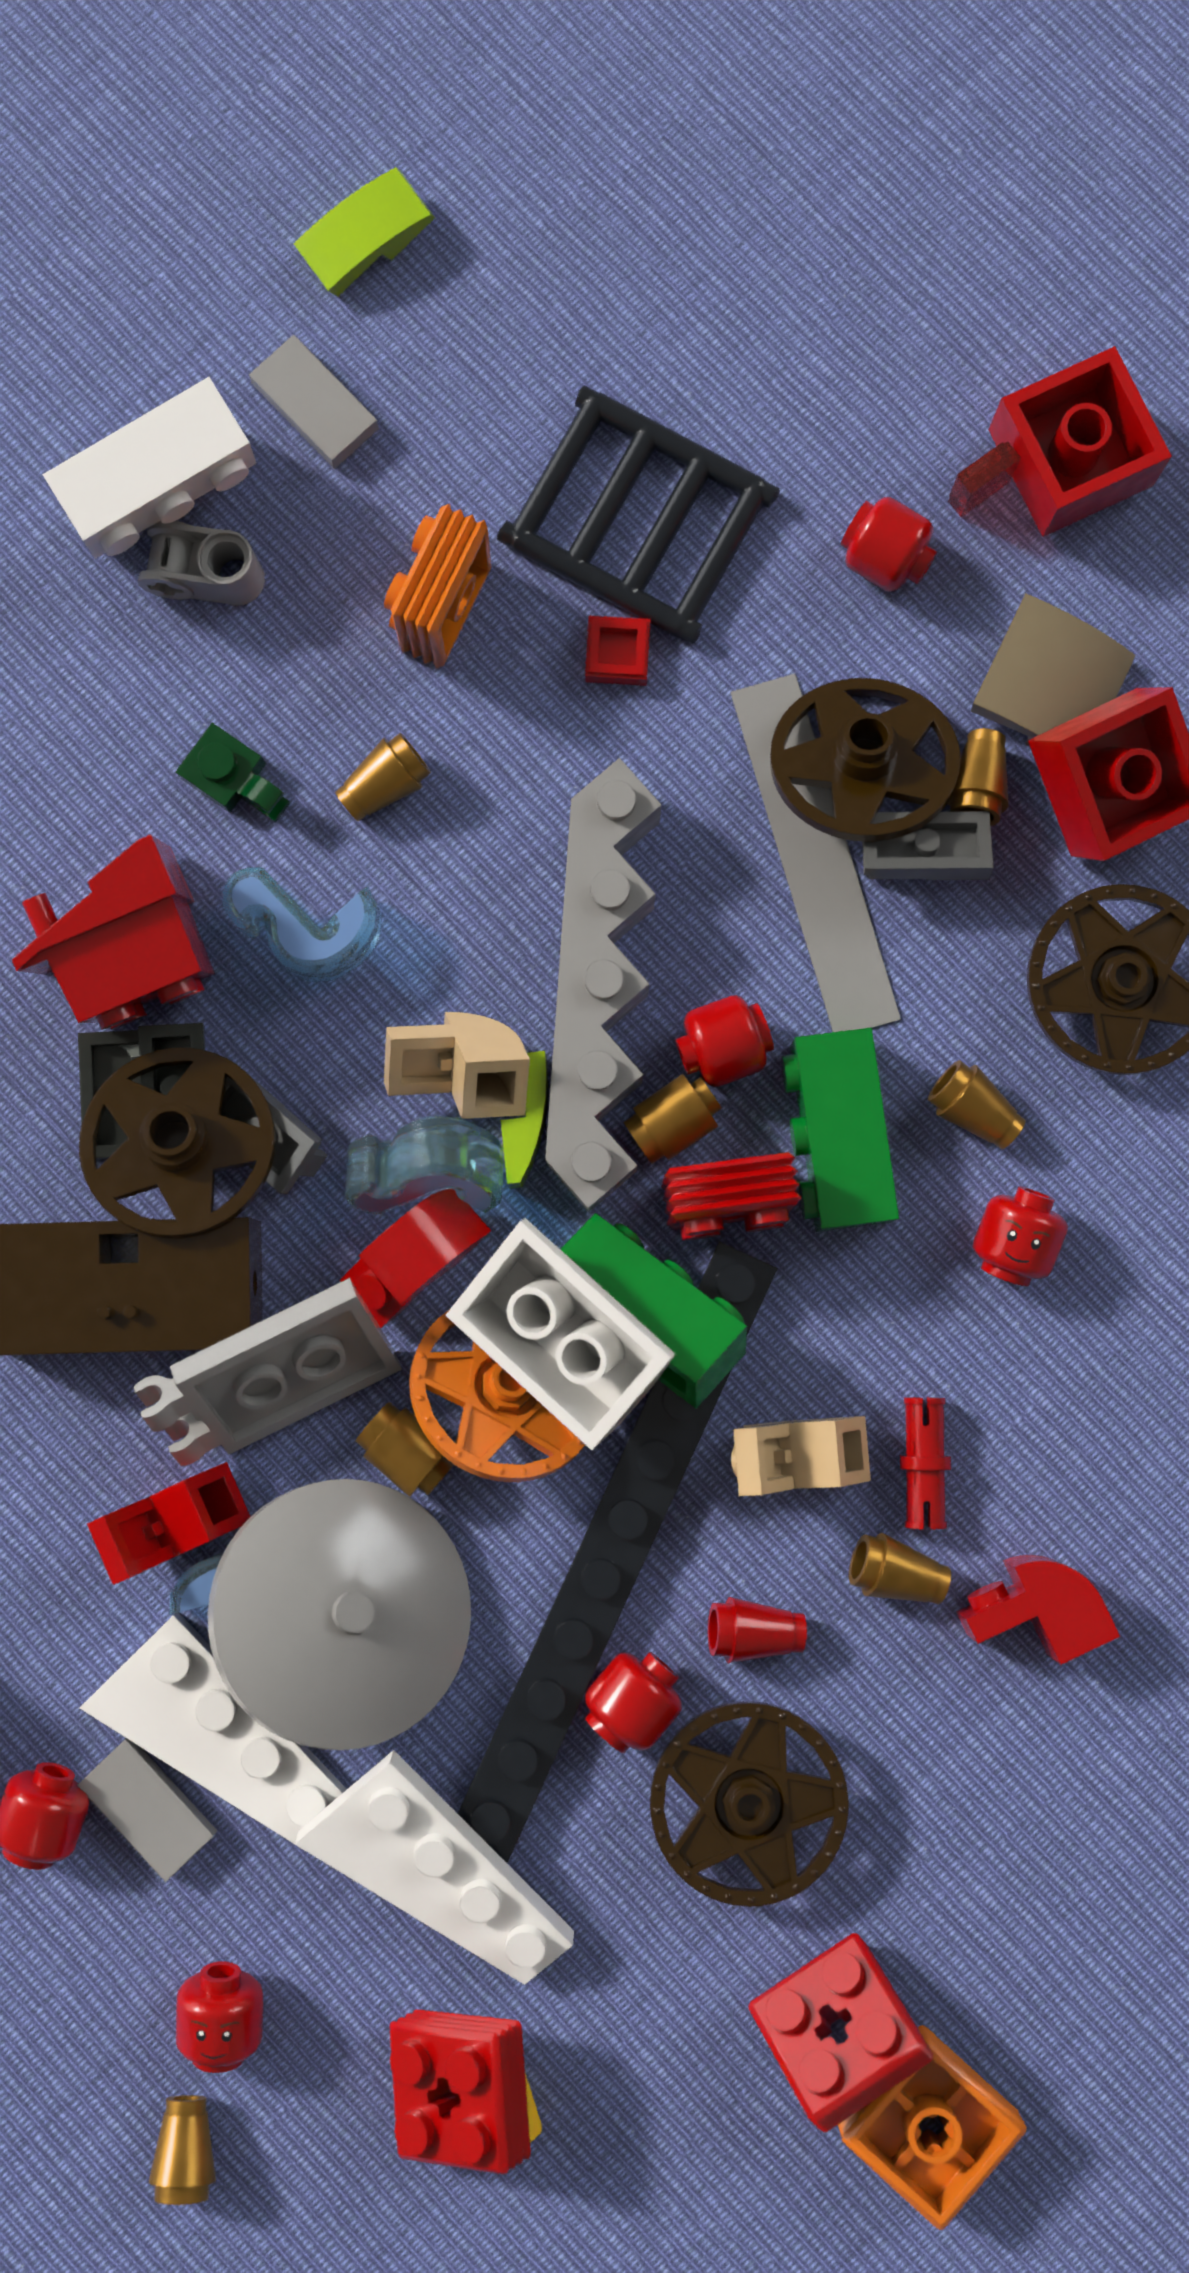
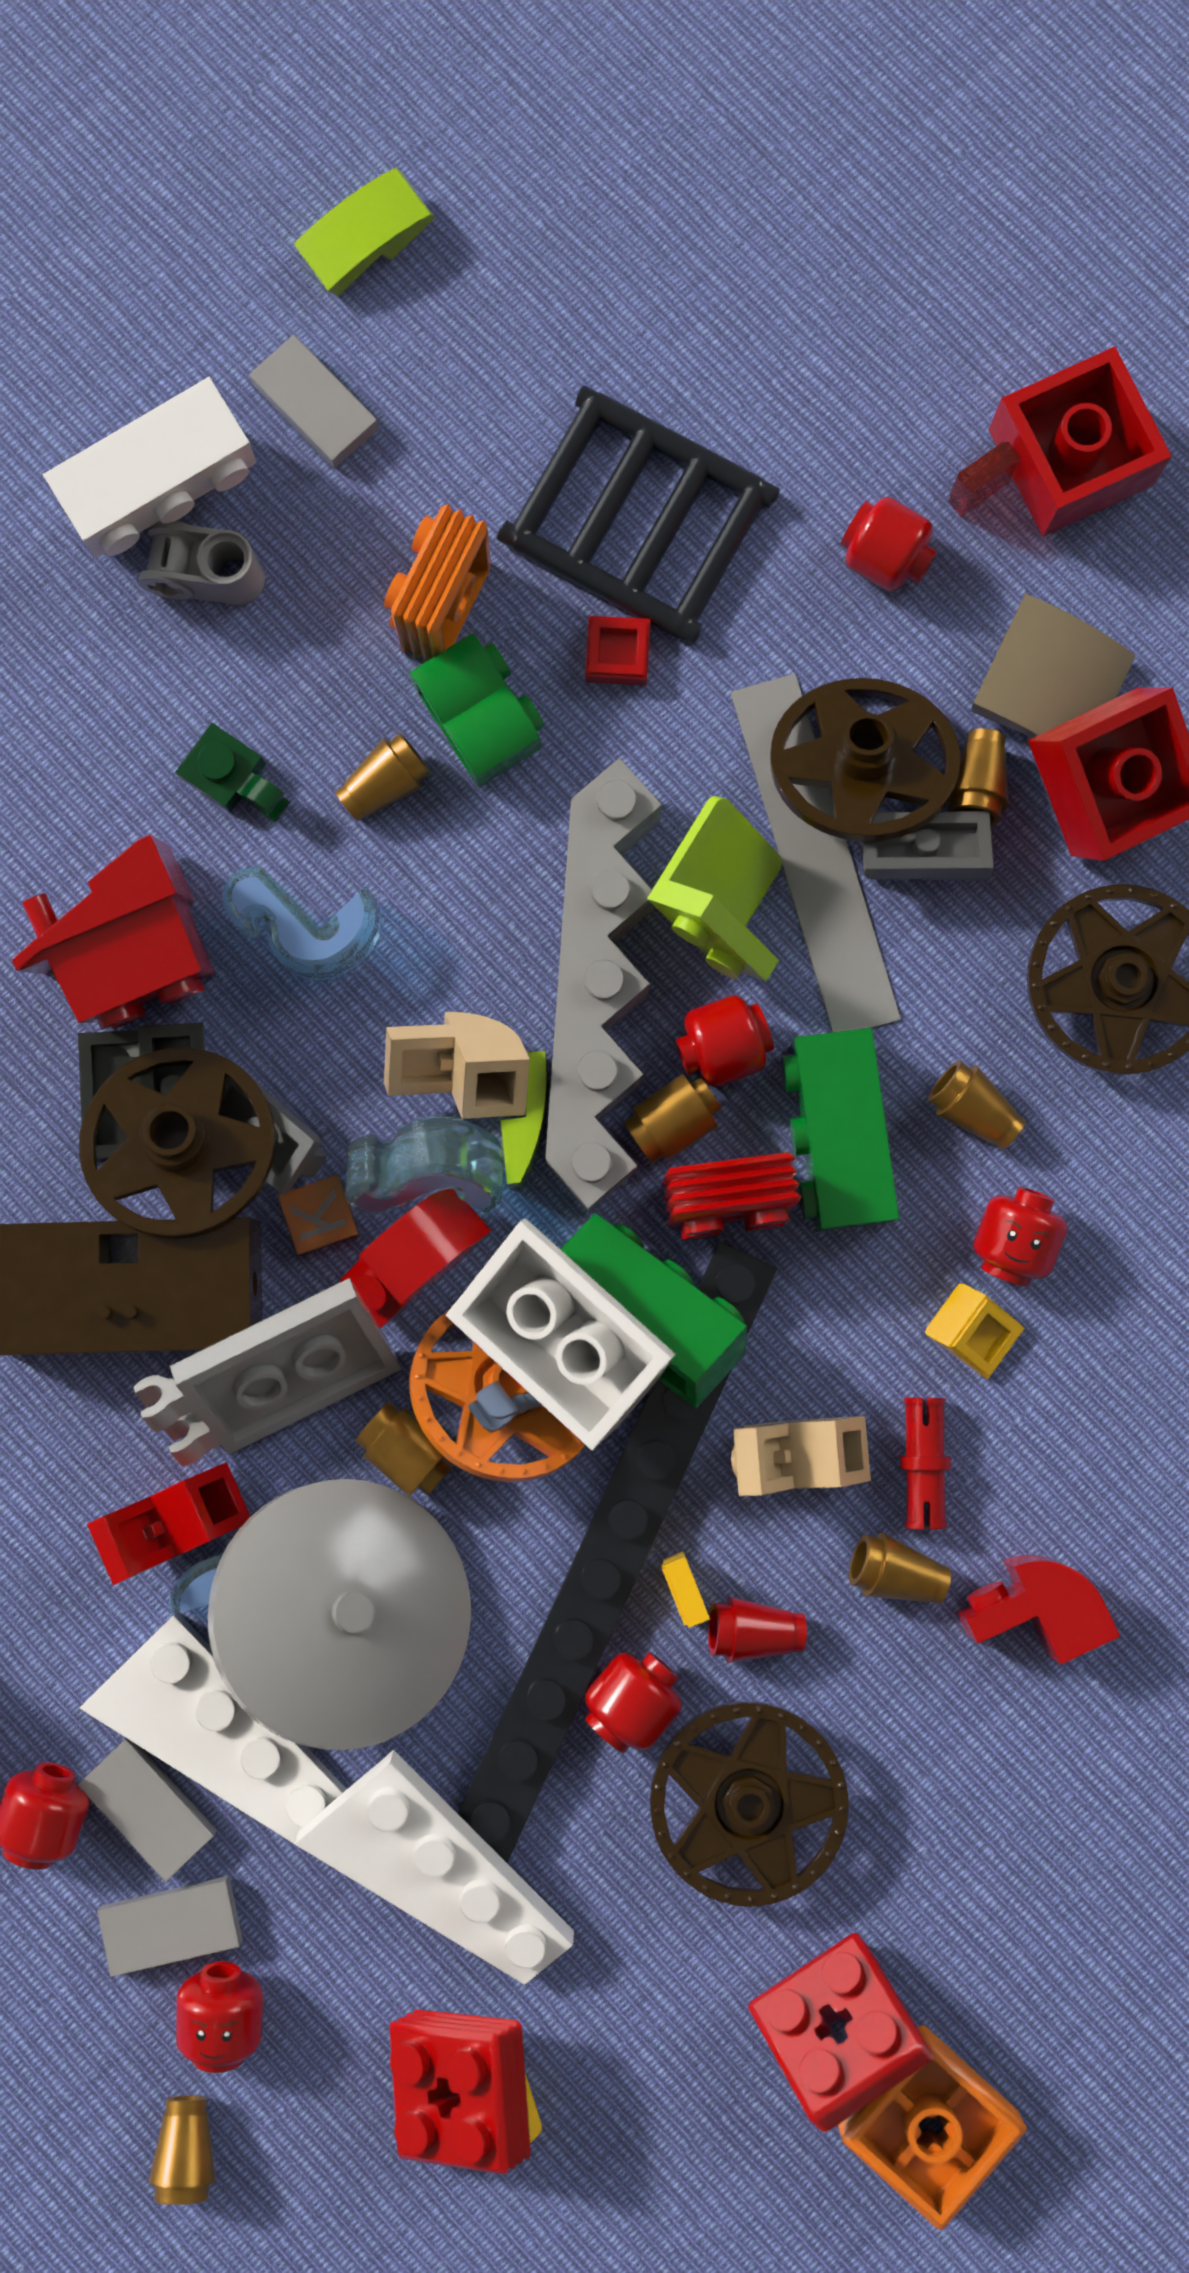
none -> light grey tile [97,1876,243,1977]
none -> dark orange tile [277,1174,360,1256]
none -> green brick [409,633,545,788]
none -> sand blue hand [468,1382,543,1433]
none -> lime bracket [647,796,782,981]
none -> yellow tile [661,1551,710,1628]
none -> yellow slope [925,1283,1025,1380]

